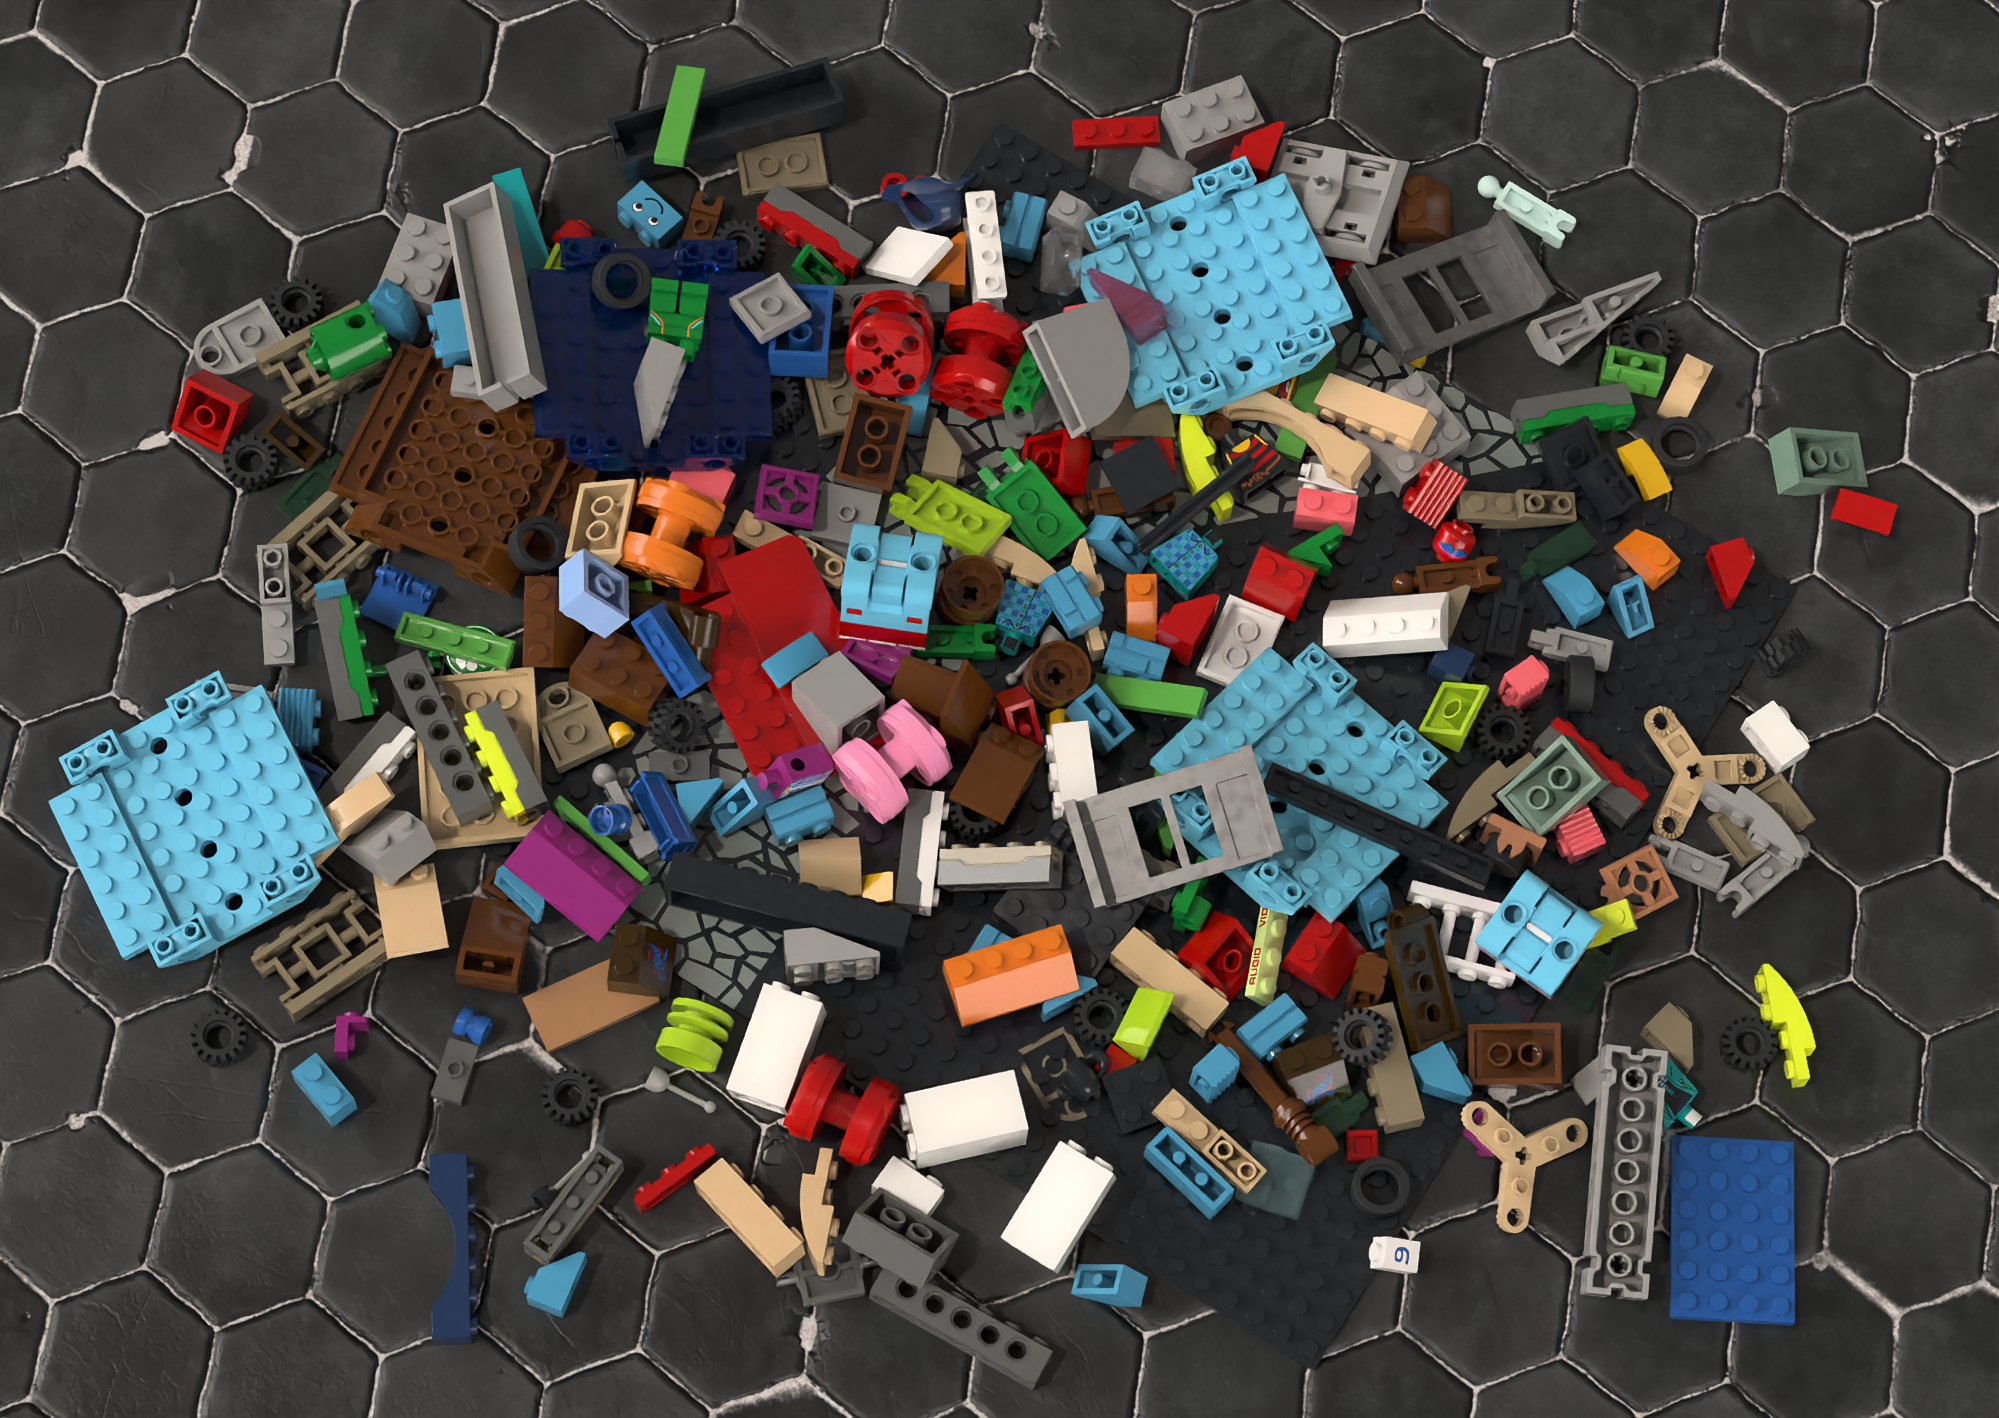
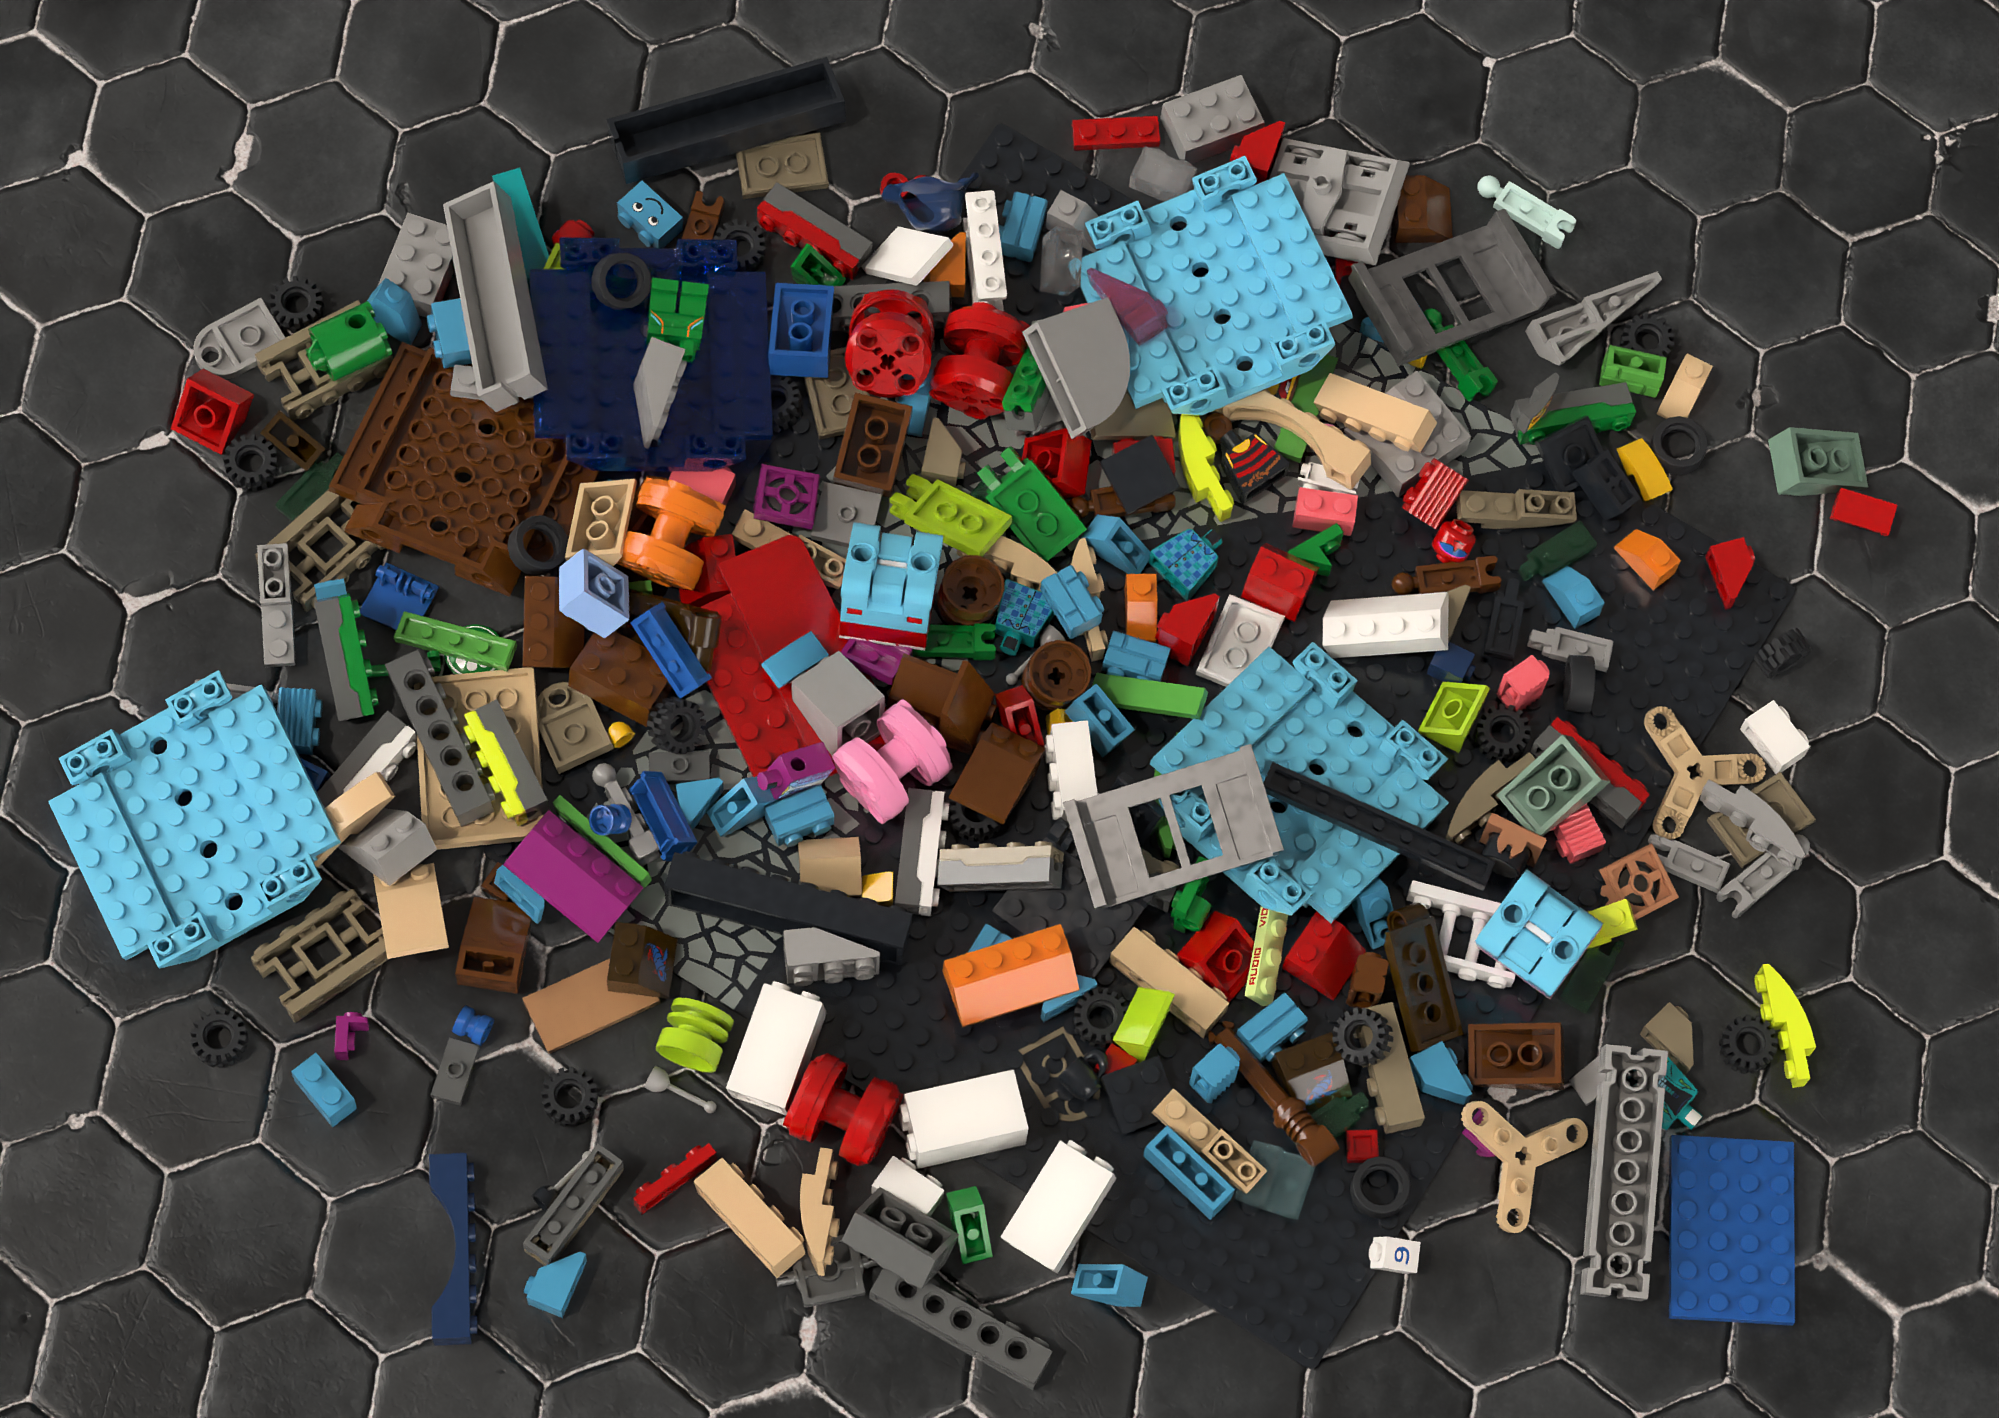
bright green tile [654,65,706,167] -> none
light grey plate [729,272,811,344] -> none
black axle [1136,454,1256,556] -> none
dark azure slope [1606,574,1655,639] -> none
none -> green slope [946,1186,993,1264]
none -> green plate [1423,308,1498,402]
none -> dark grey slope [1516,372,1560,434]

